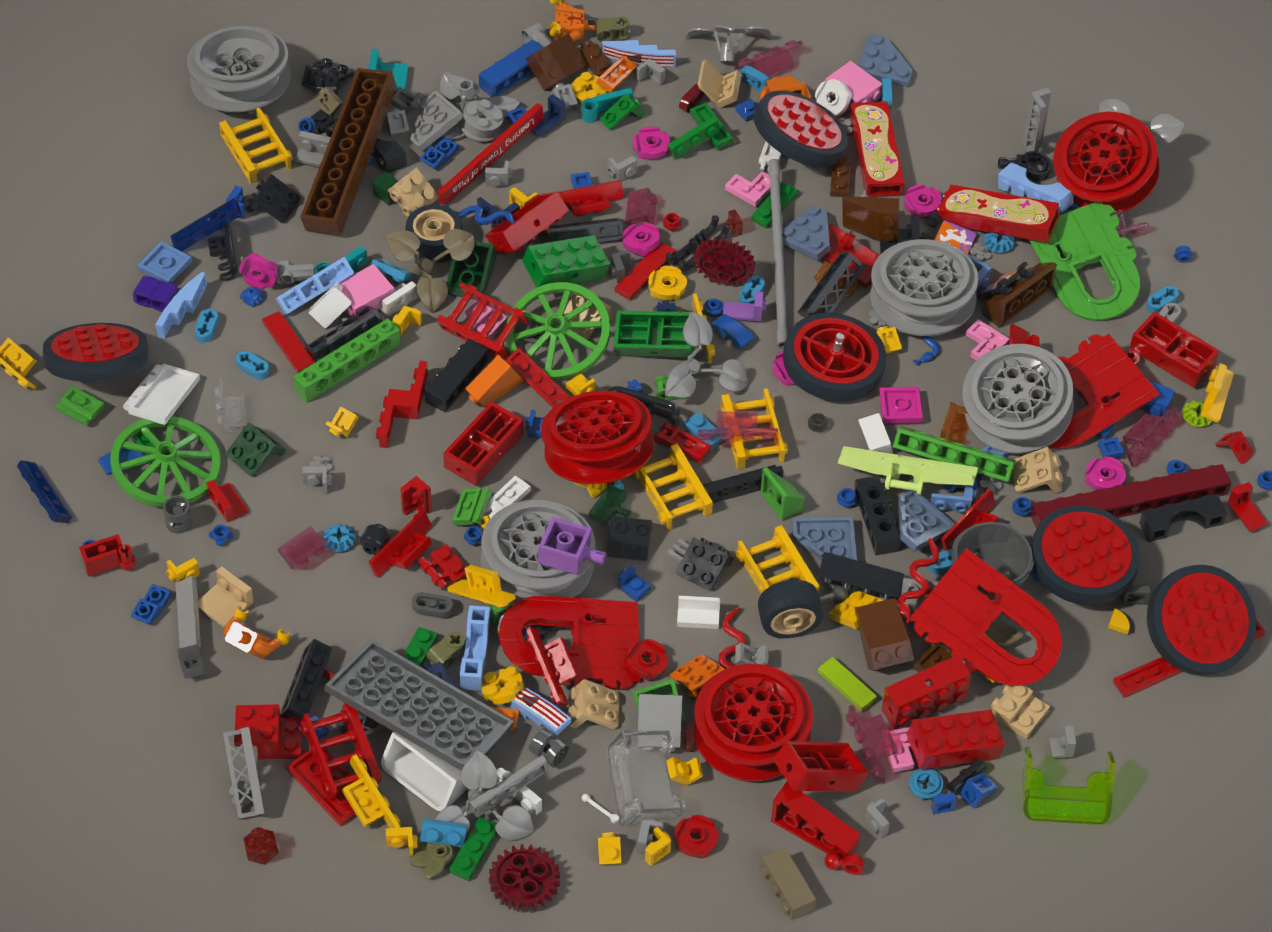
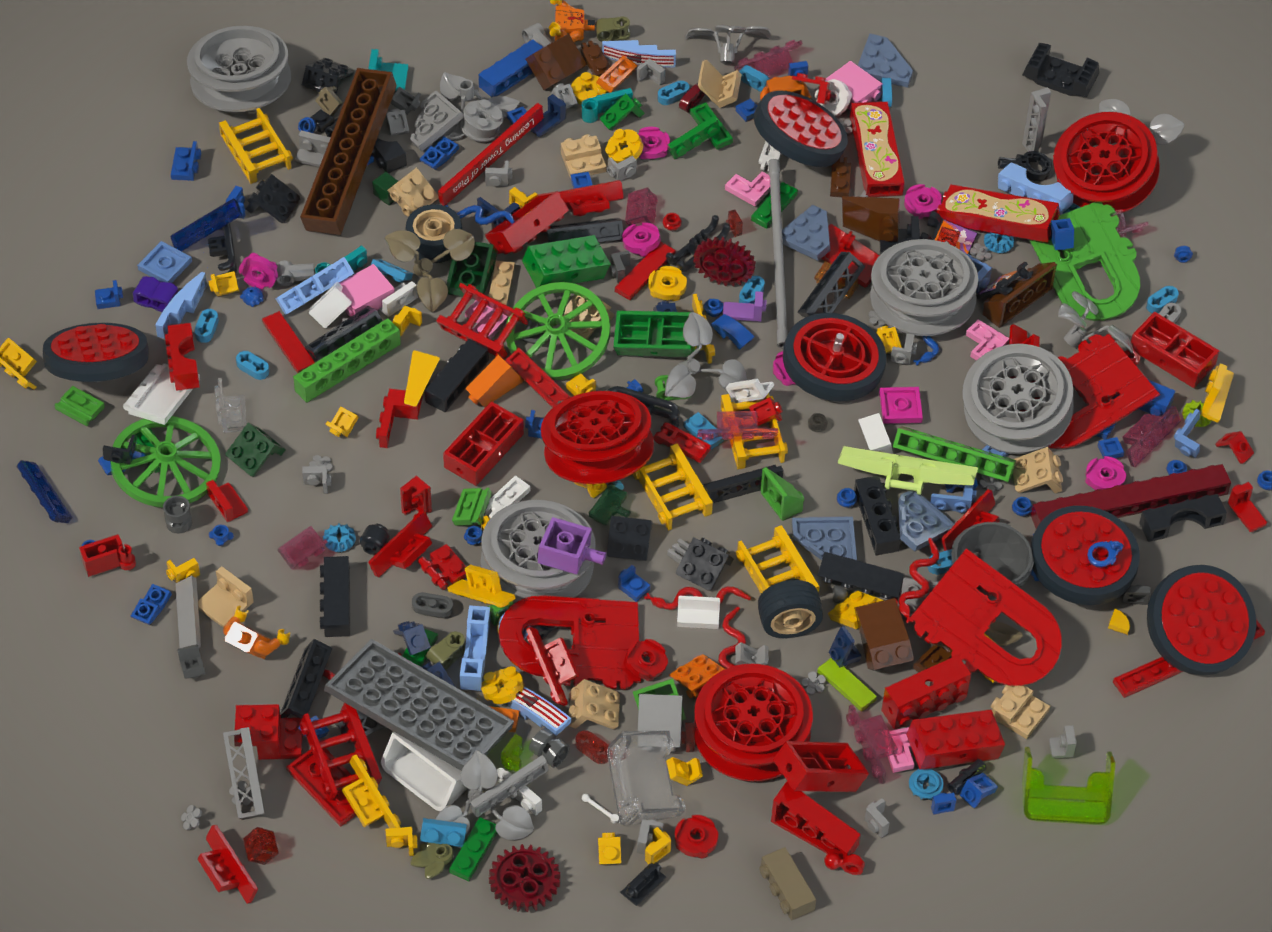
clear orange hinge [940,402,968,444] -> none
none -> blue bracket [95,280,123,309]
none -> black bracket [103,435,136,465]
none -> red arch [165,323,200,391]
none -> blue bracket [171,141,201,181]
none -> light grey plant [181,805,202,830]
none -> red bracket [198,825,258,904]
none -> yellow bracket [208,271,239,297]
none -> black brick [320,556,350,637]
none -> dark blue bracket [393,621,431,655]
none -> yellow sticker [404,350,440,407]
none -> tan plate [489,260,515,305]
none -> clear neon green bracket [501,734,524,772]
none -> tan plate [561,134,607,179]
none -> clear red beam [575,730,611,764]
none -> yellow plate [605,129,643,164]
none -> black hinge [620,862,666,906]
none -> red animal [644,586,751,610]
none -> dark azure beam [658,81,689,105]
none -> white panel [726,379,774,403]
none -> red bracket [749,397,783,426]
none -> blue plate [788,61,808,76]
none -> red bracket [792,73,831,104]
none -> light grey plant [802,672,826,695]
none -> dark blue bracket [829,626,862,668]
none -> light grey bracket [890,334,917,365]
none -> clear red plate [937,227,960,247]
none -> black plate [1022,43,1099,97]
none -> blue brick [1051,218,1074,250]
none -> light grey plant [1058,291,1133,354]
none -> blue piece [1087,541,1123,567]
none -> medium blue bracket [1174,409,1200,458]

